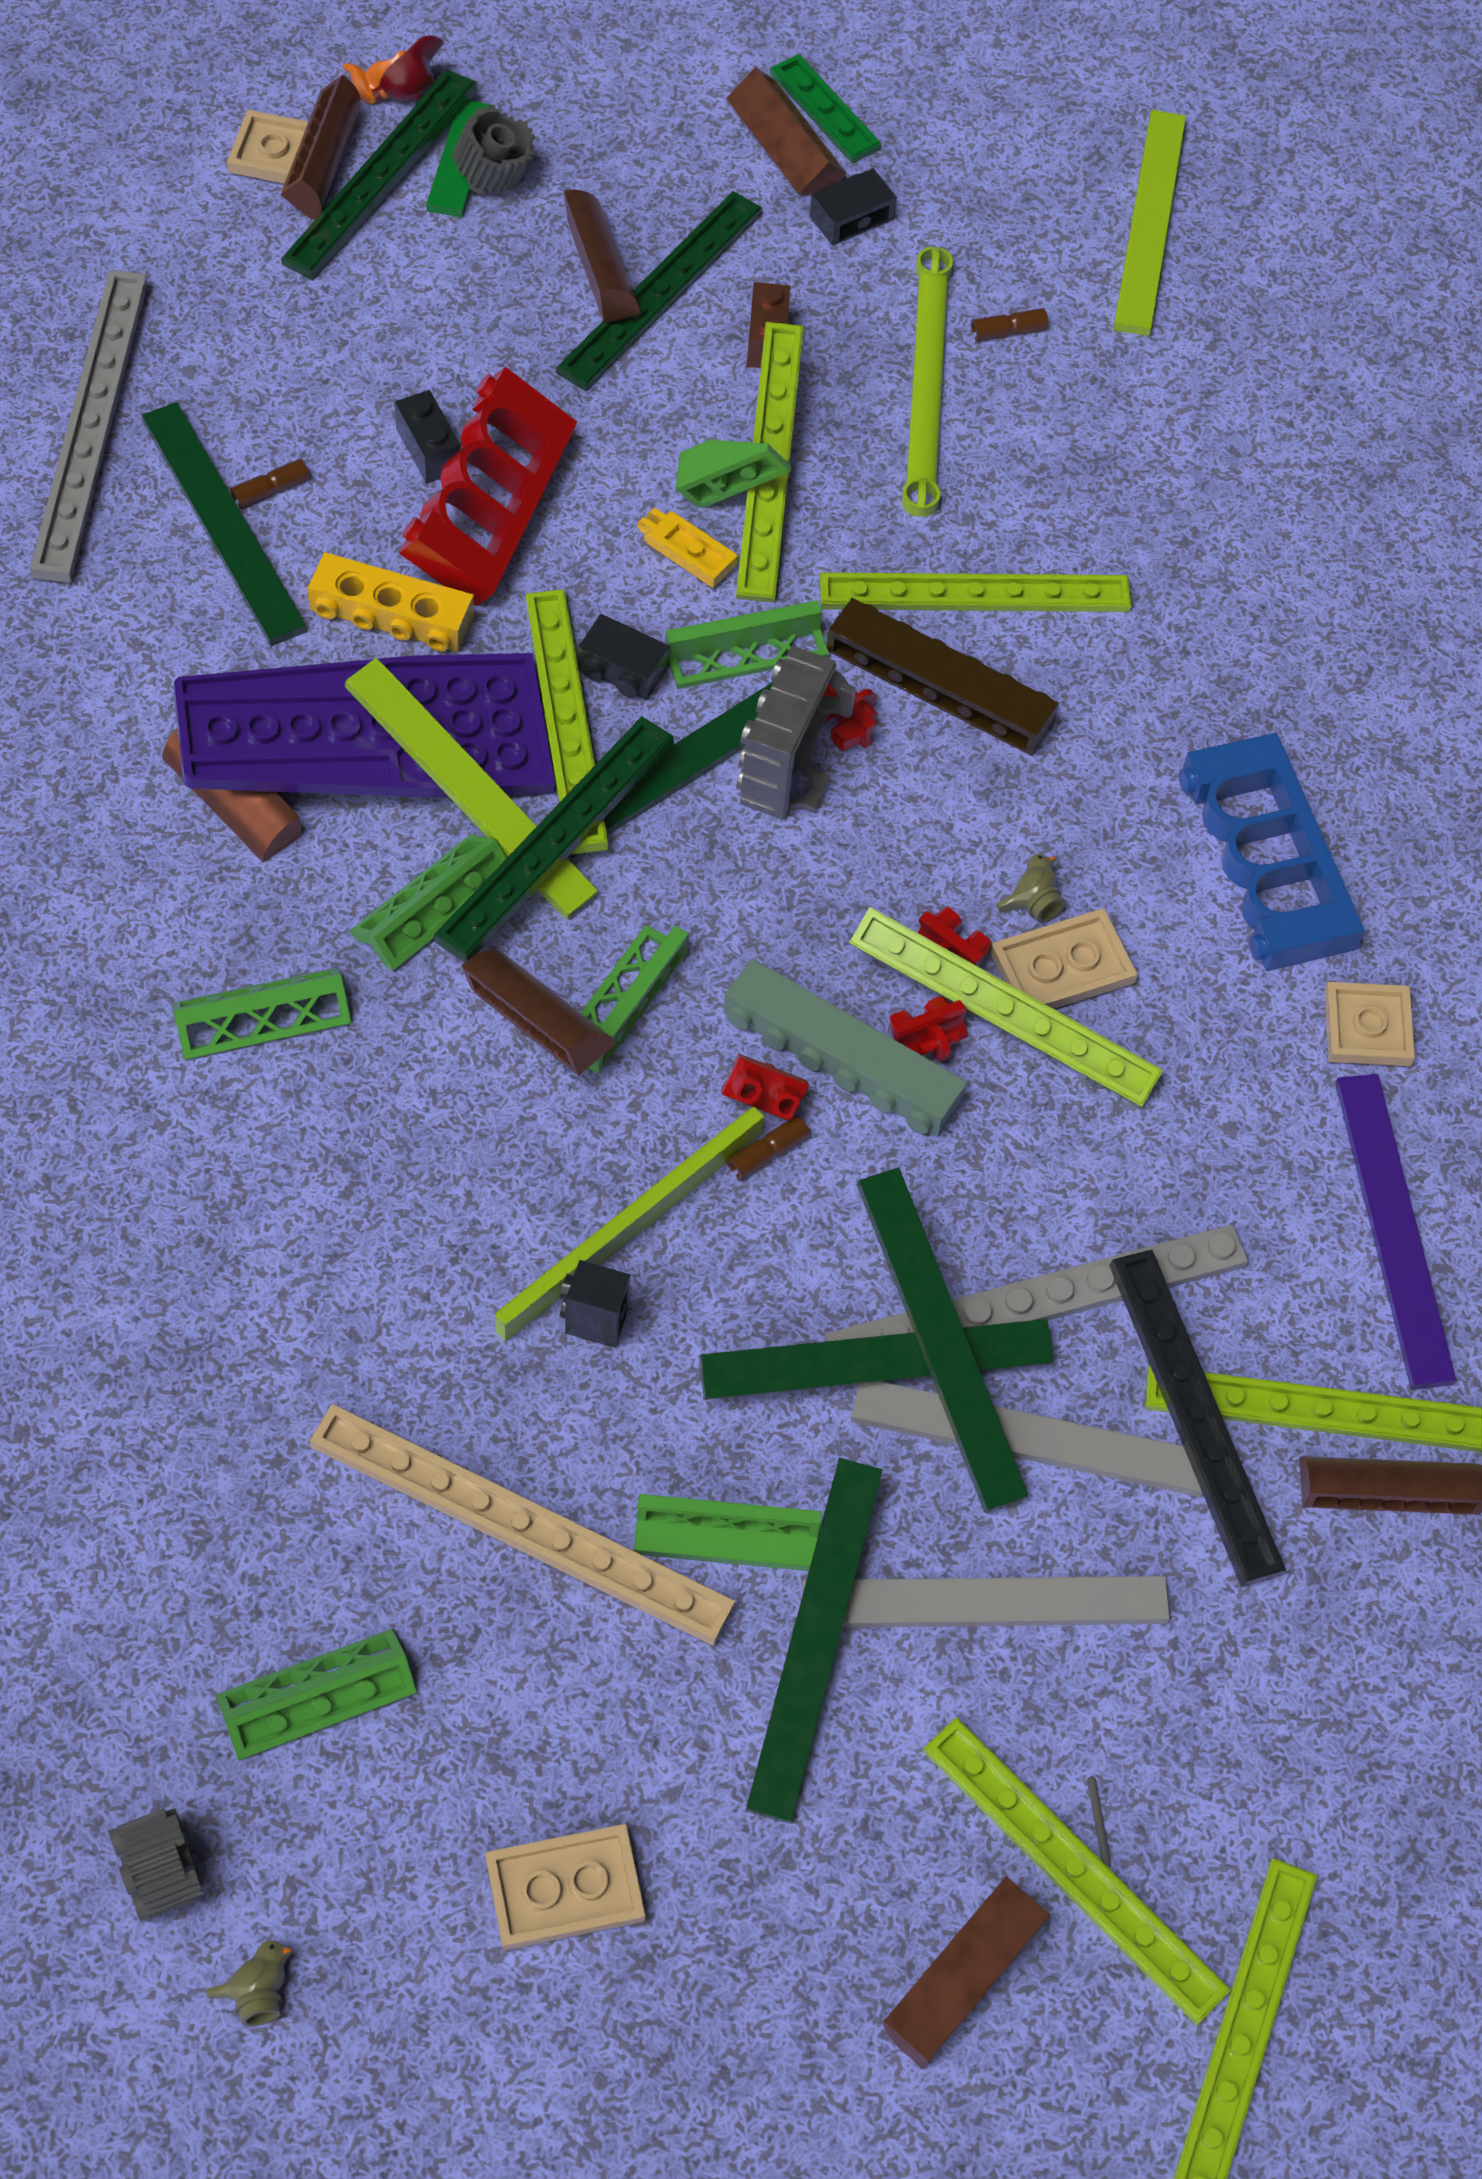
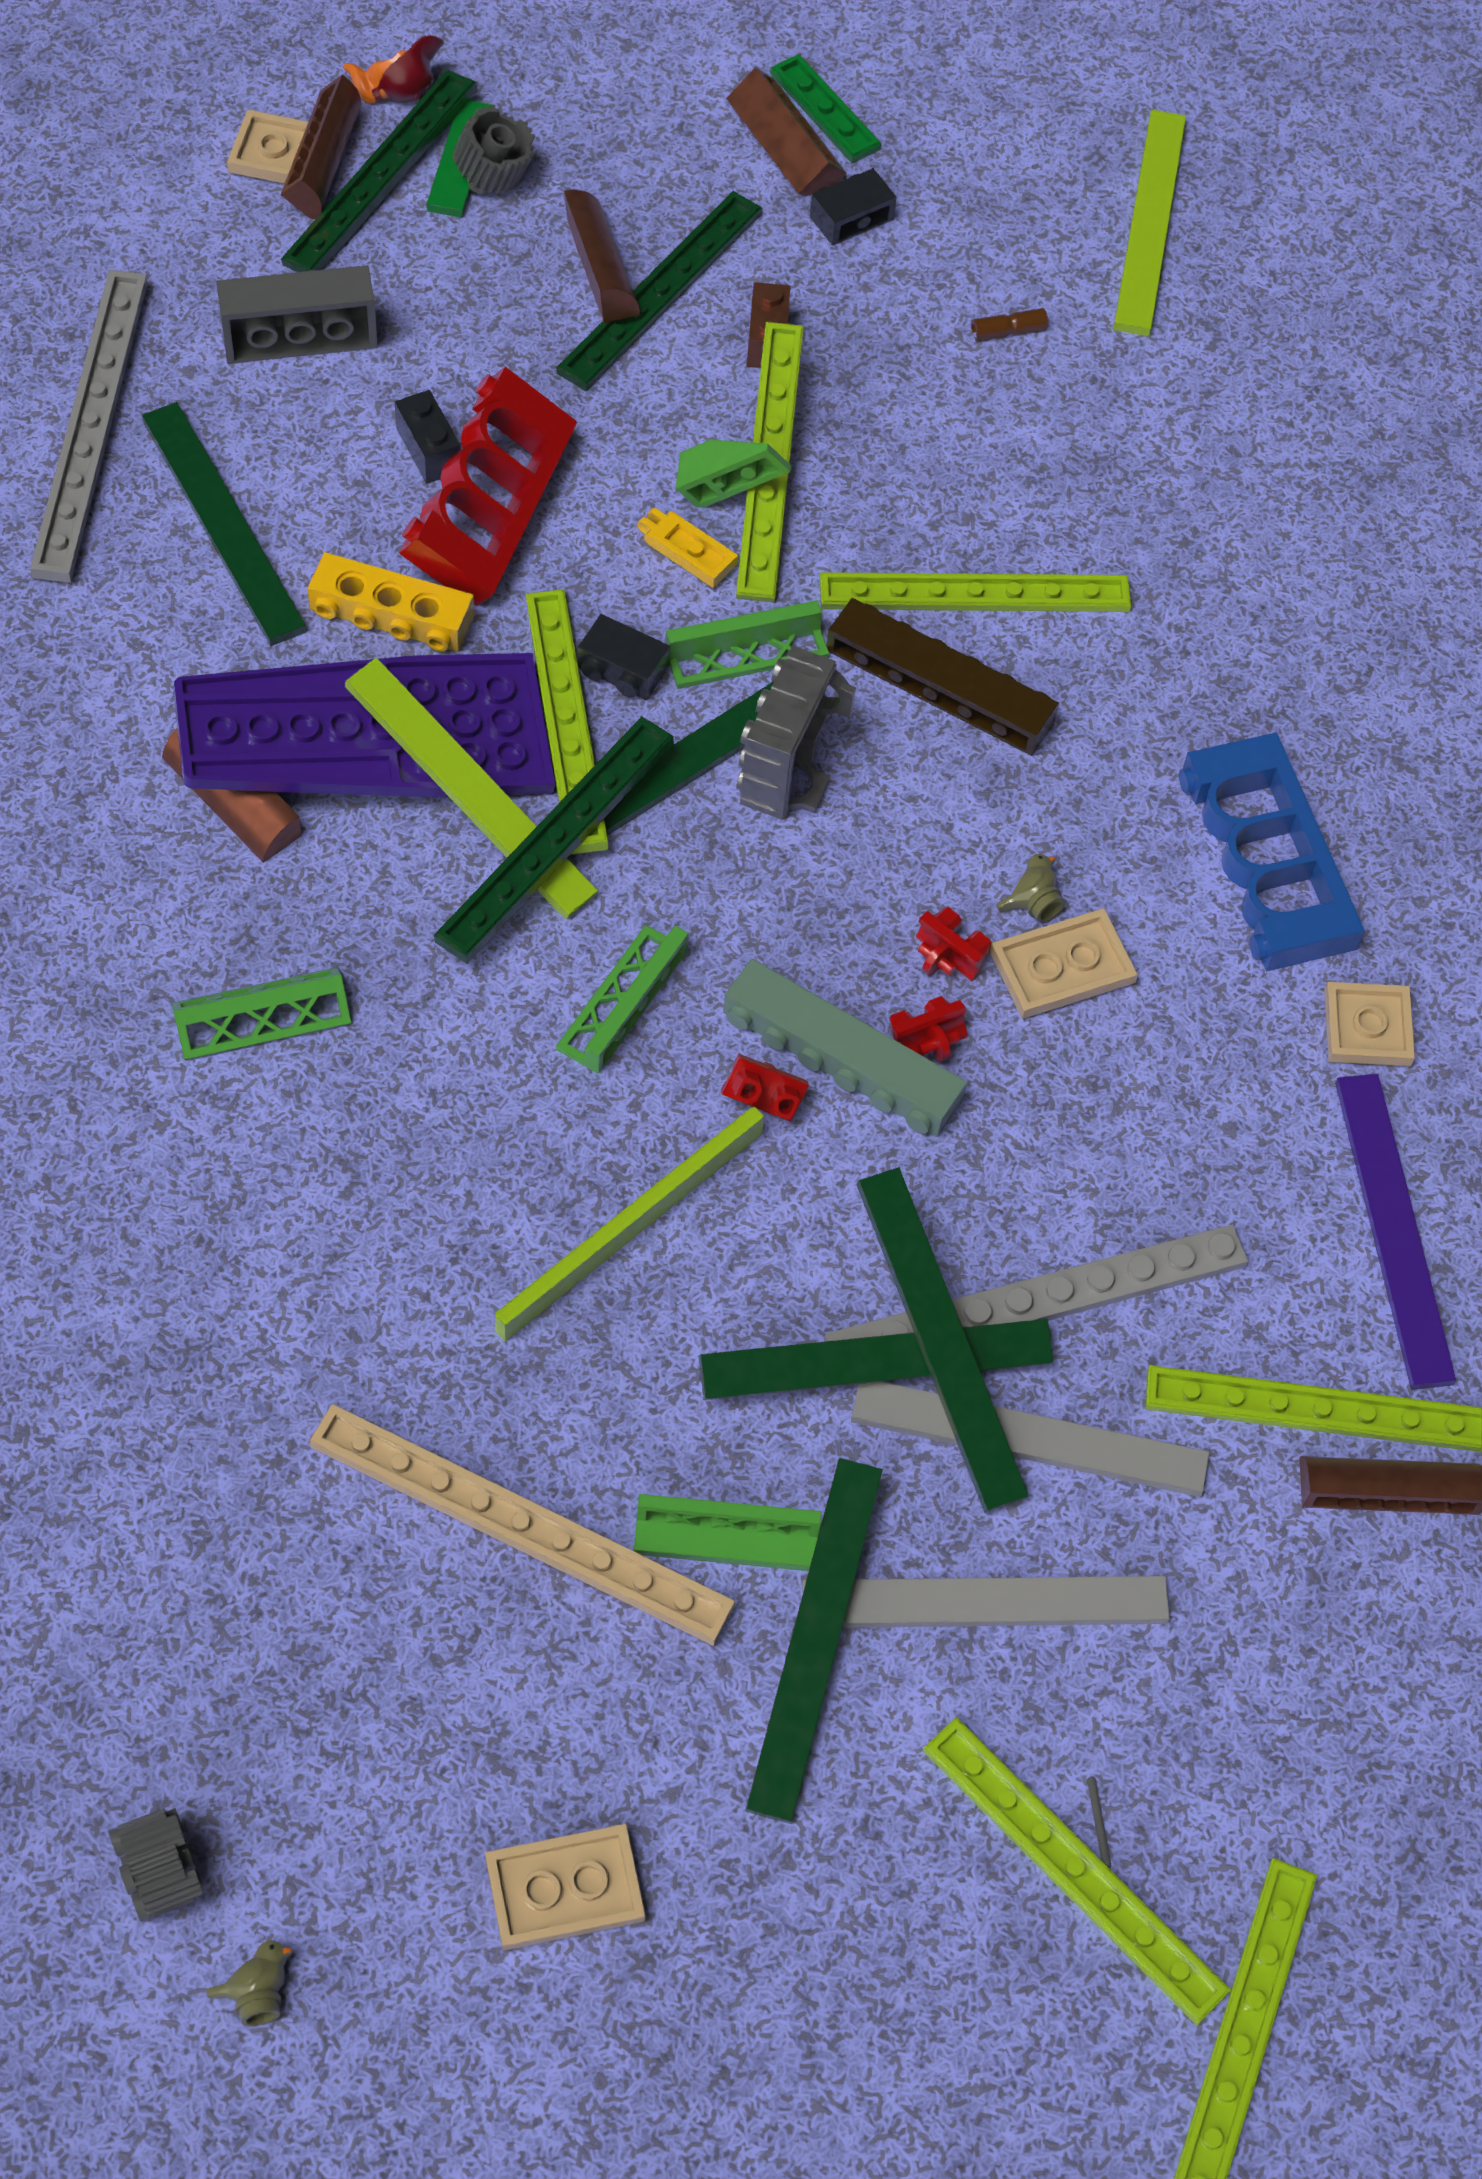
bright green fence [215,1629,417,1761] -> none
reddish brown piece [230,458,310,509] -> none
bright green fence [349,834,506,970] -> none
copper brick [461,950,616,1076] -> none
black brick [560,1260,631,1348] -> none
reddish brown piece [726,1115,810,1181] -> none
red hips [823,685,878,752] -> none
lime tile [849,907,1163,1107] -> none
copper brick [883,1876,1050,2069] -> none
lime piece [901,246,953,517] -> none
black tile [1109,1249,1286,1587] -> none
none -> dark grey brick [216,265,378,364]

